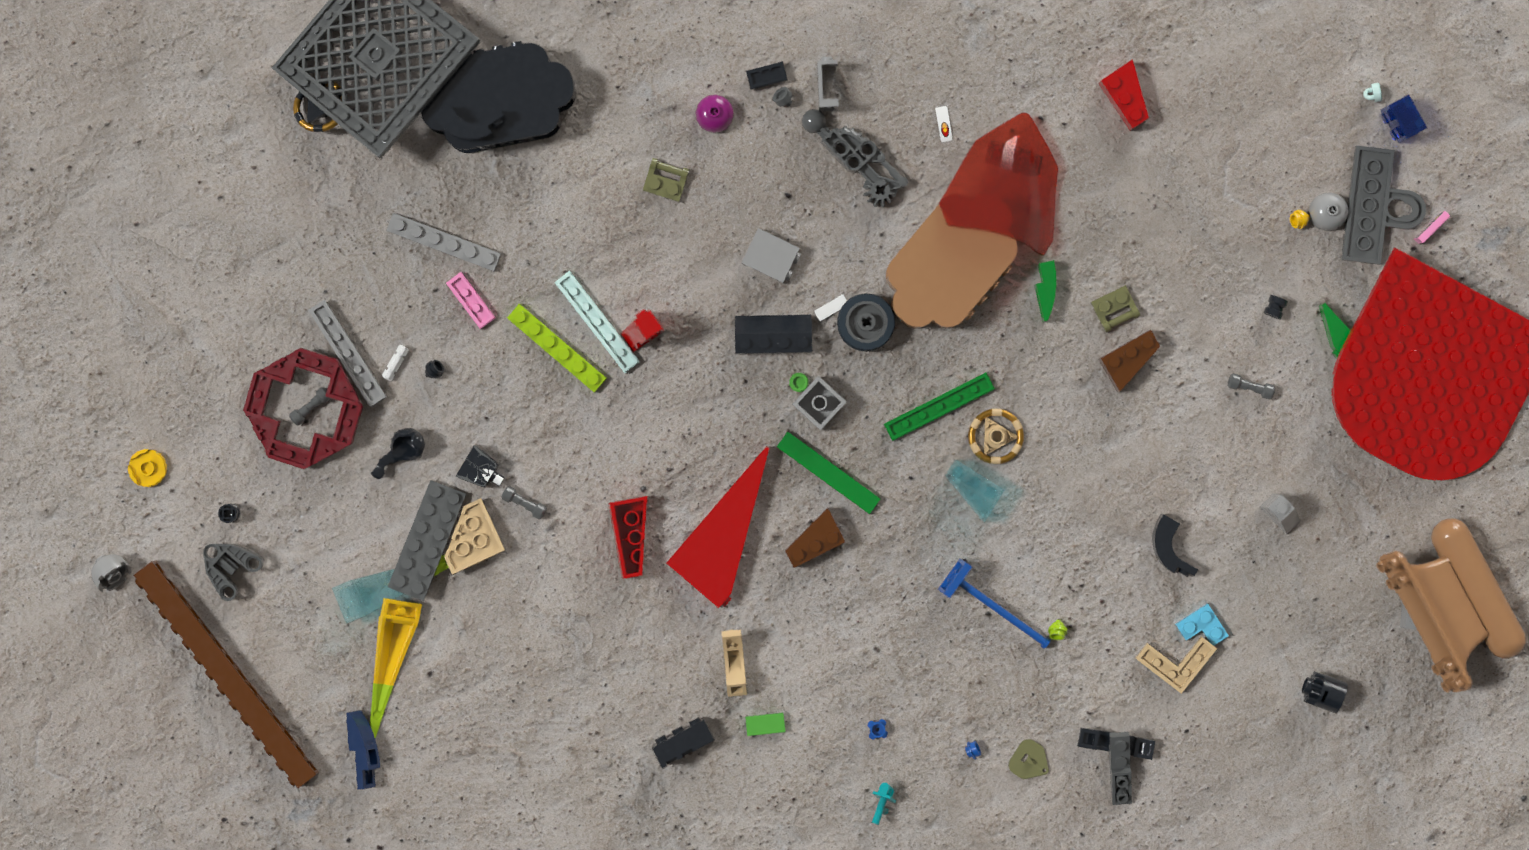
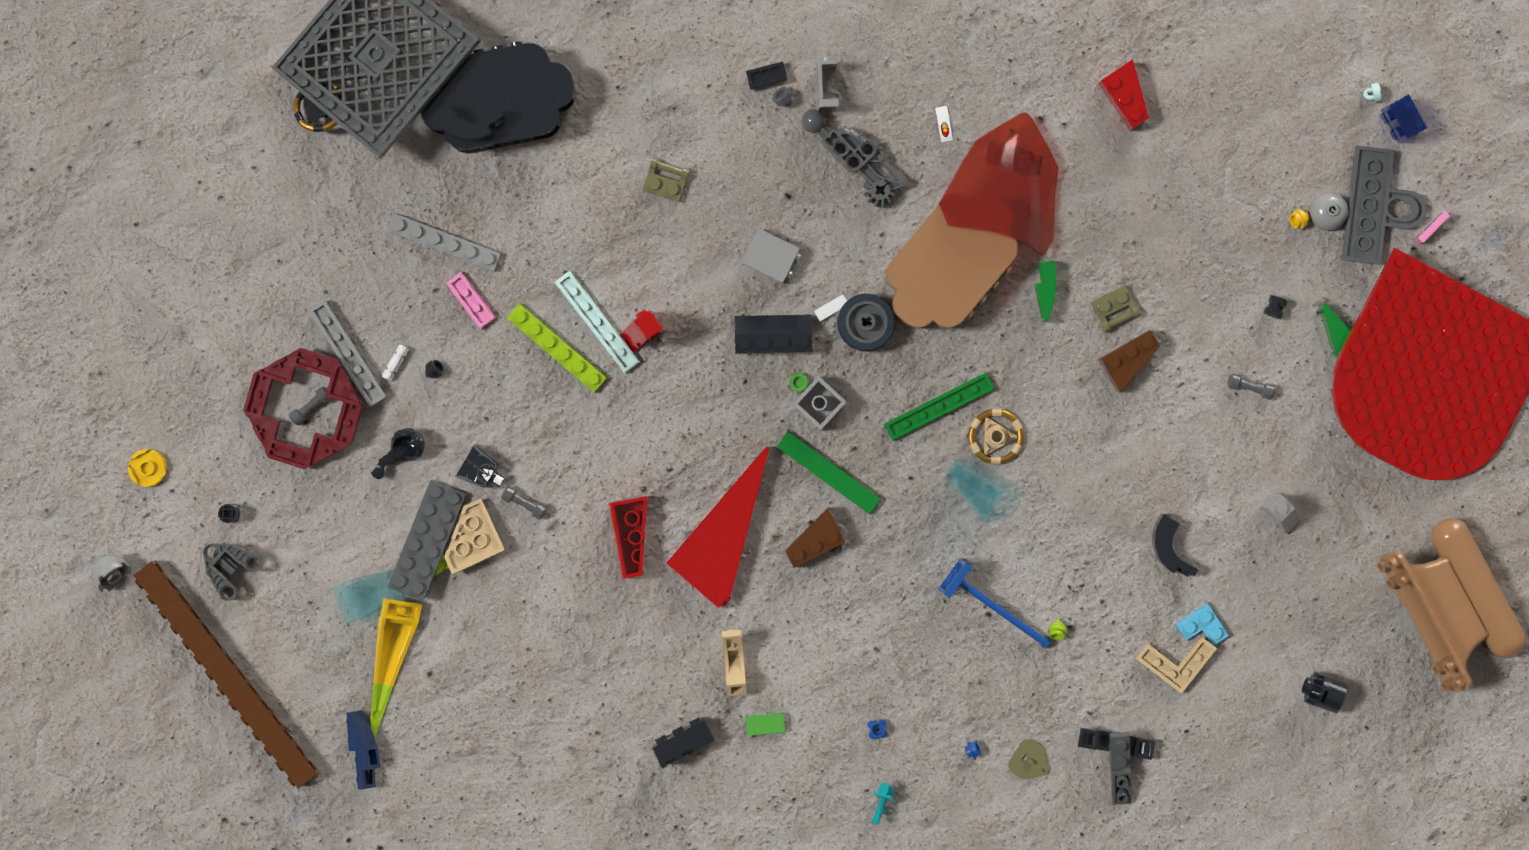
magenta cylinder [695,94,734,133] -> none

